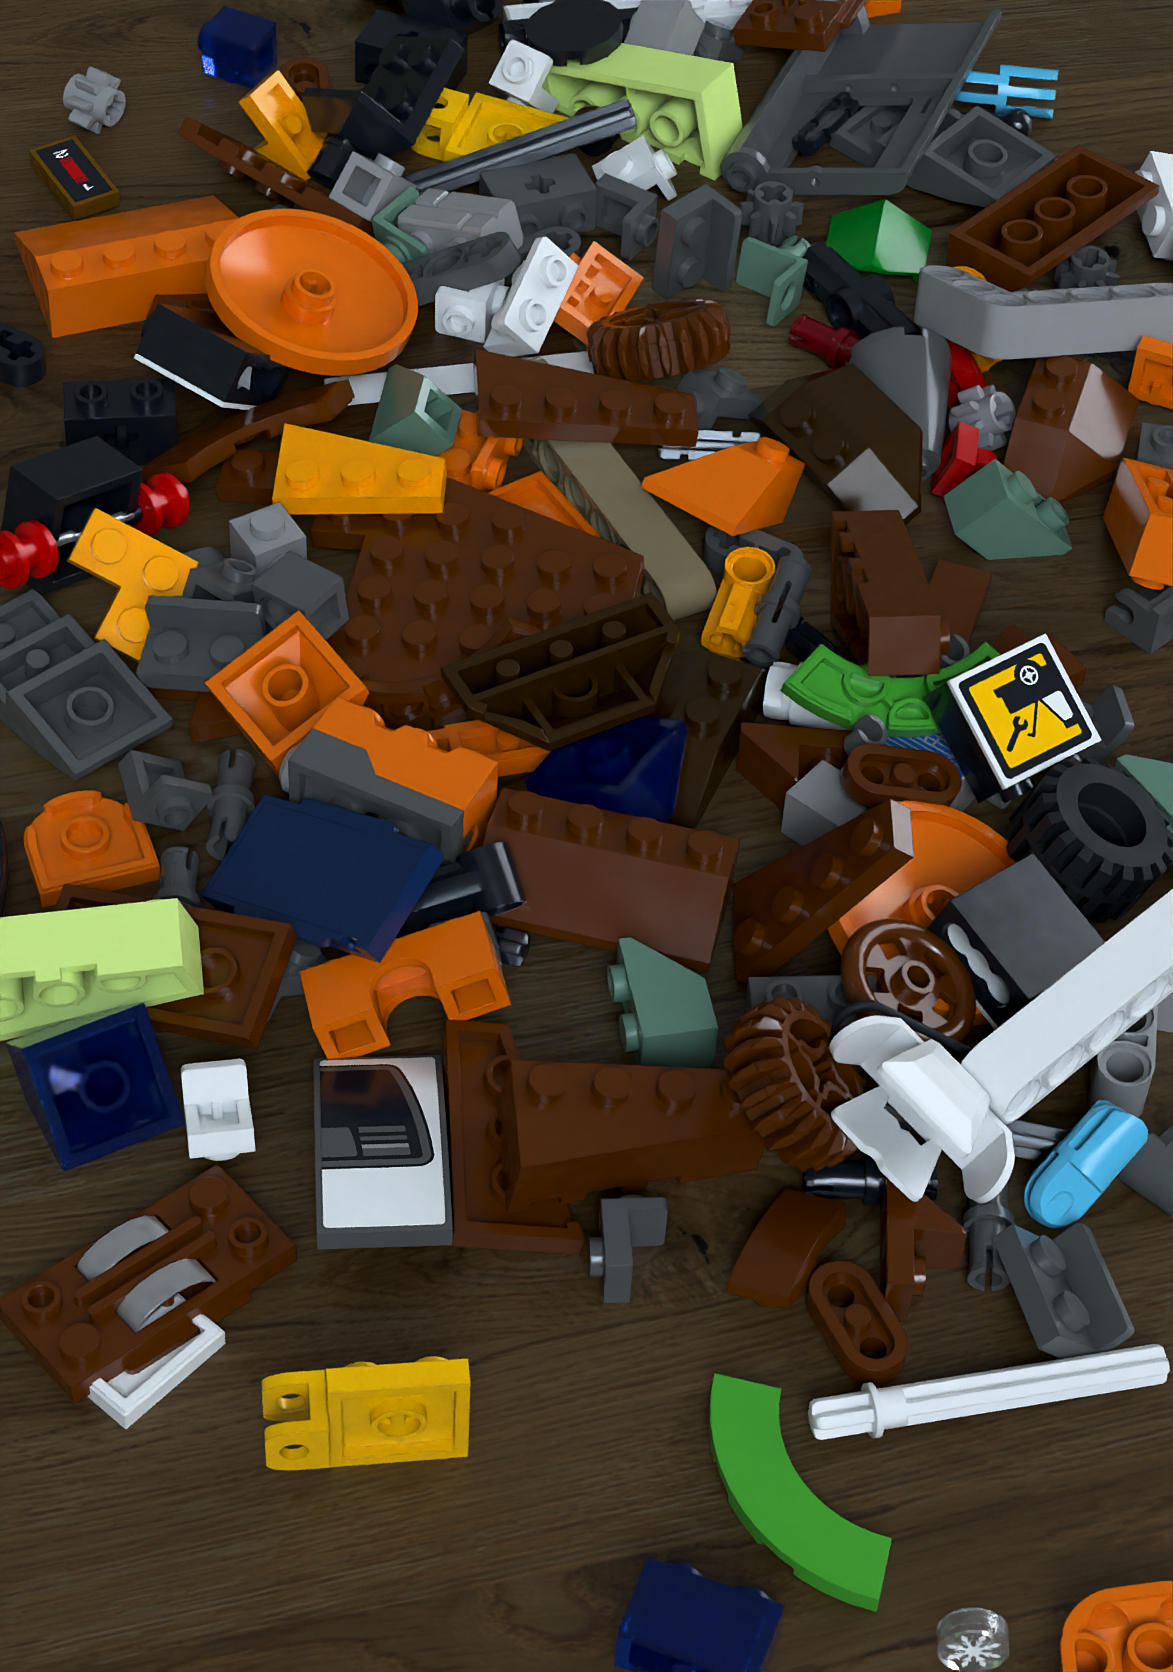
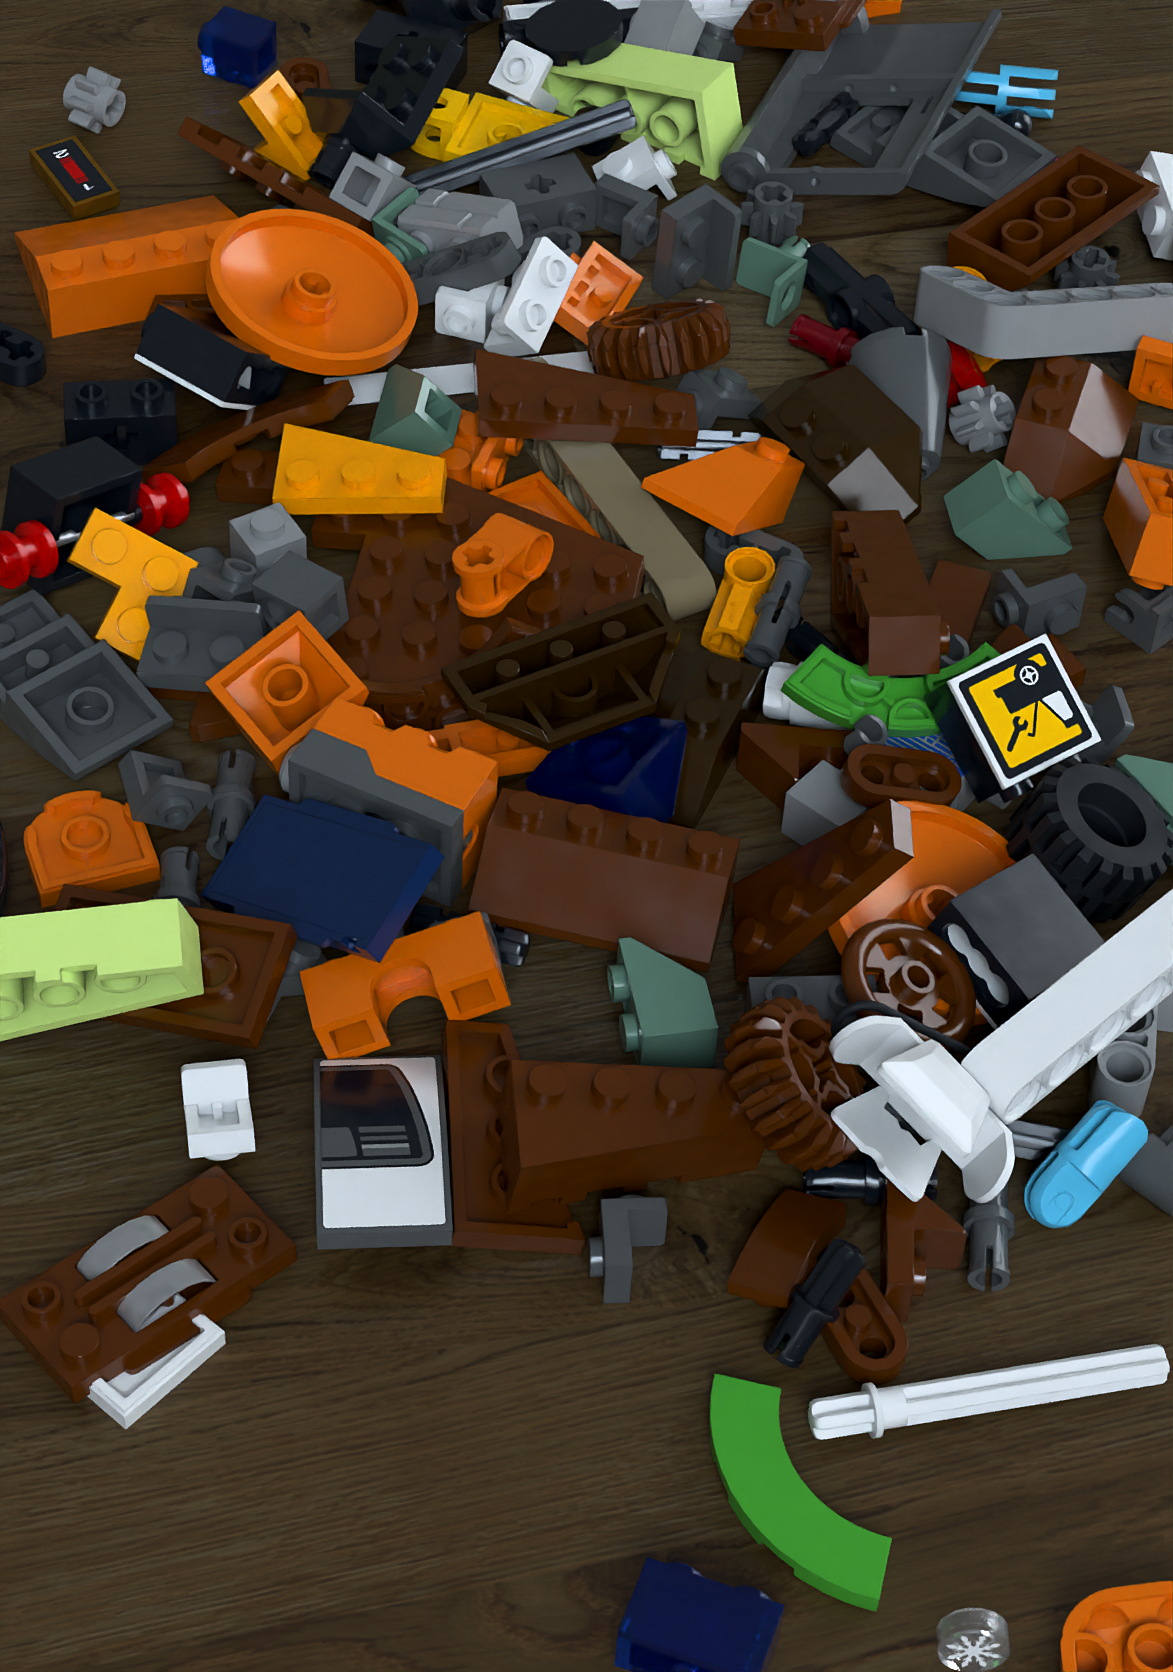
clear blue slope [6,1002,185,1171] -> none
yellow plate [261,1356,471,1471] -> none
black piece [405,842,527,934] -> none
green slope [826,199,932,282] -> none
red tile [931,421,997,498] -> none
dark grey bracket [992,1222,1134,1359] -> none
none -> orange piece [452,513,554,618]
none -> black axle [763,1238,866,1368]
none -> dark grey bracket [992,568,1087,640]

